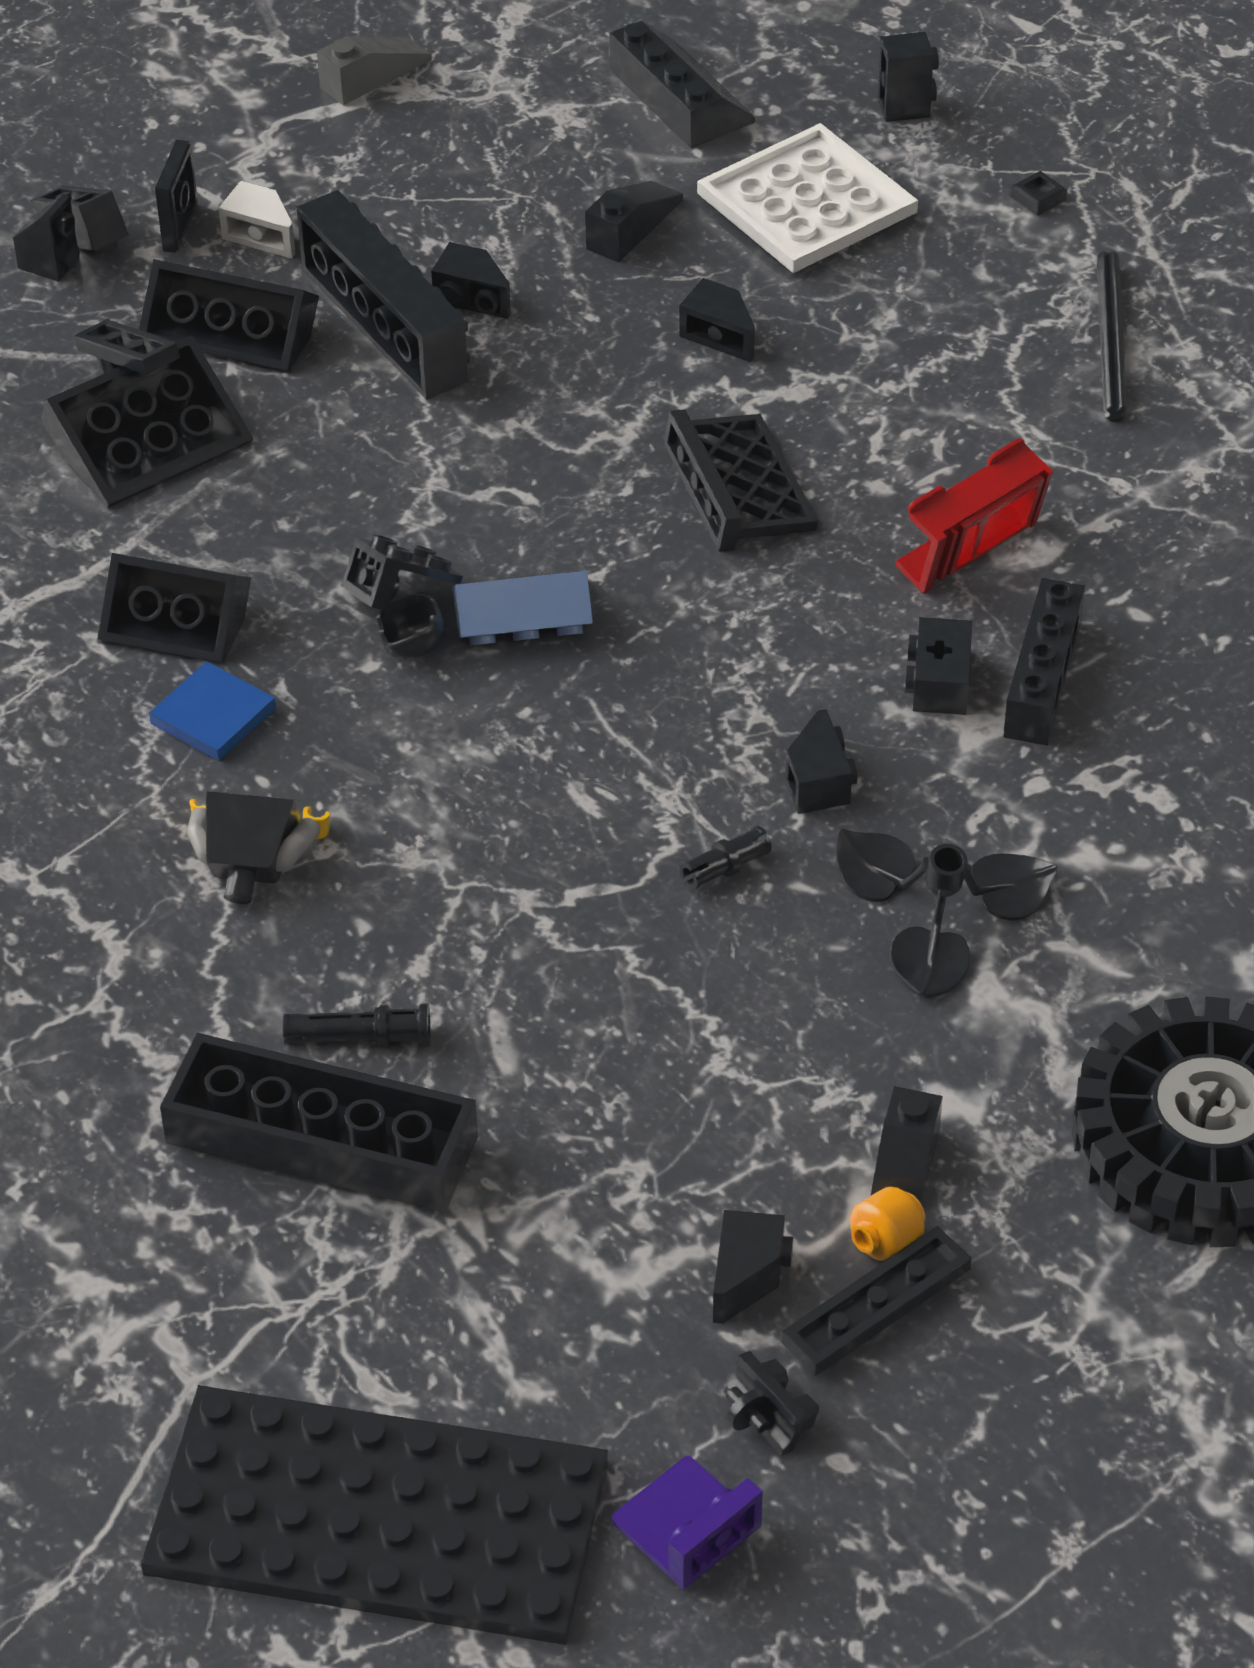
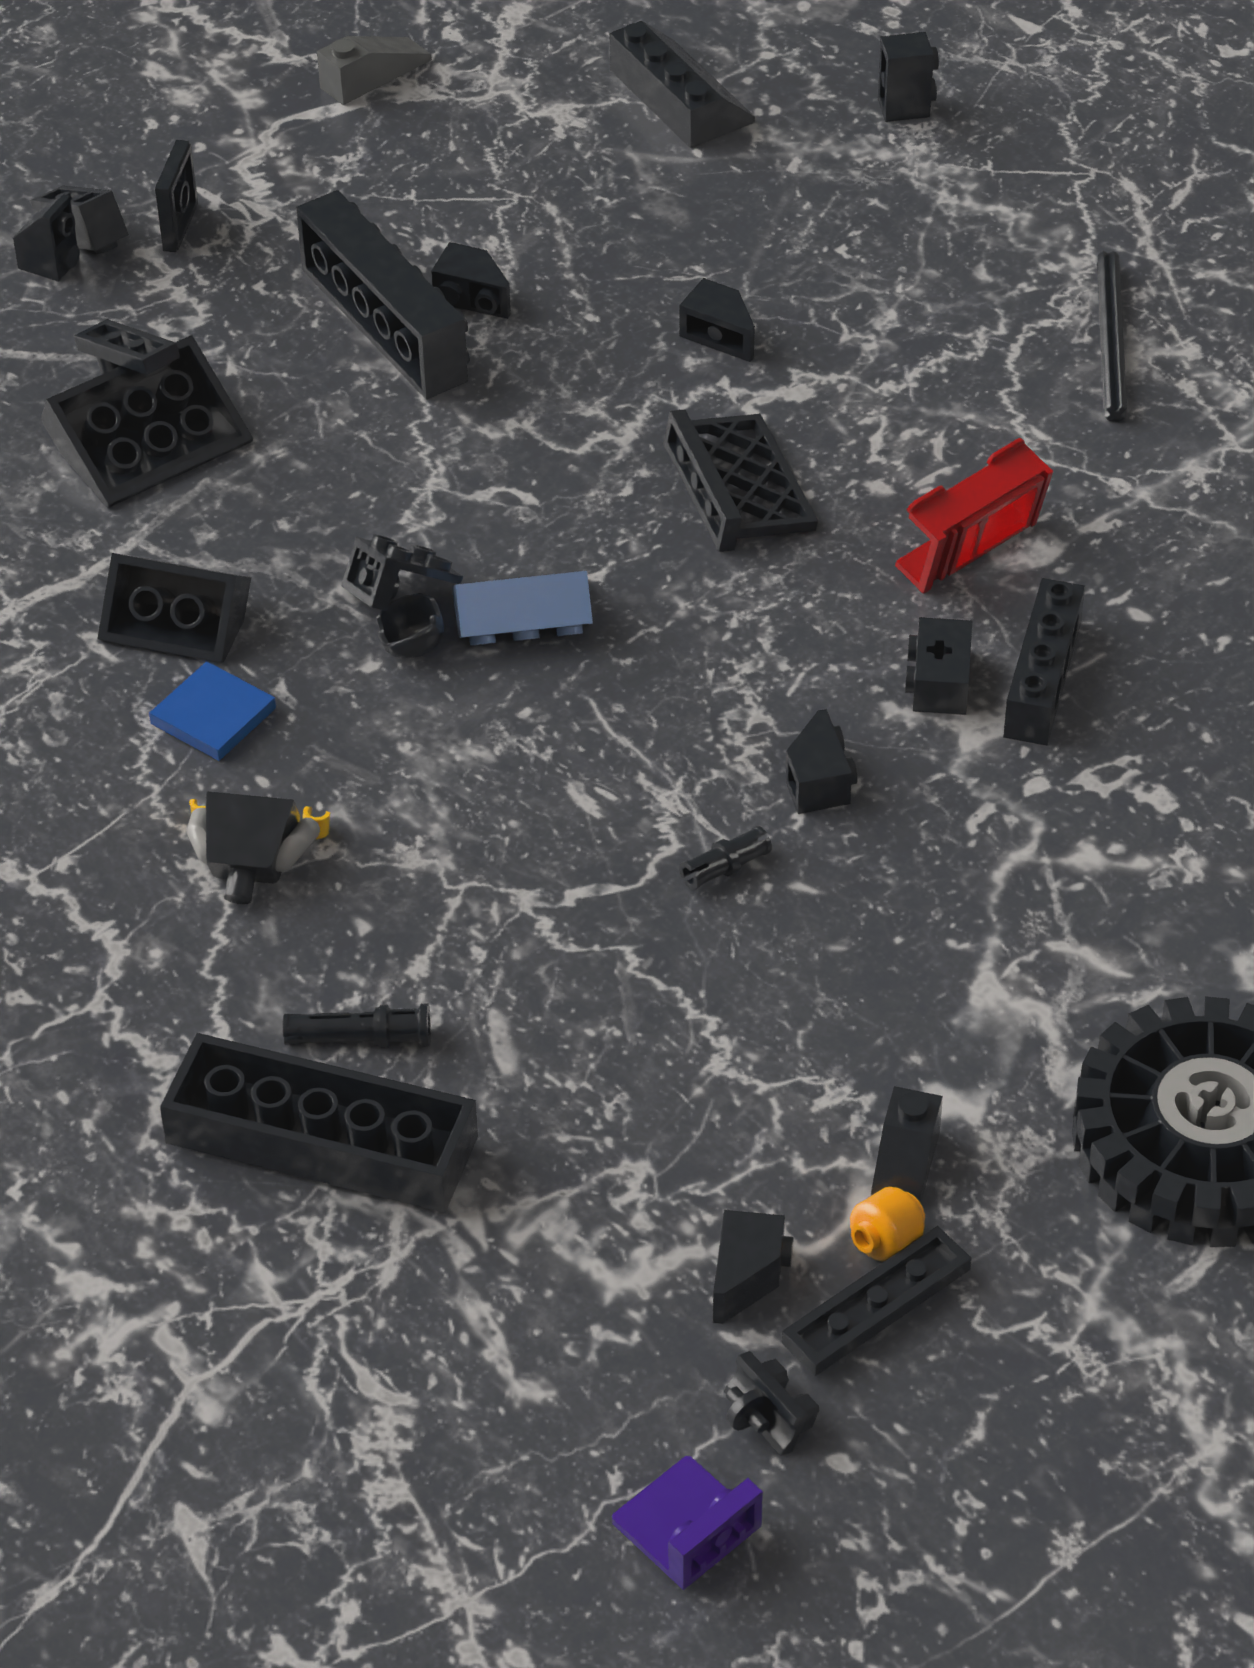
black slope [139,259,319,371] -> none
black plate [141,1385,608,1645] -> none
white slope [218,181,295,259] -> none
black slope [585,181,683,262] -> none
white plate [697,123,918,273] -> none
black plant [836,829,1057,997] -> none
black tile [1011,171,1067,216] -> none

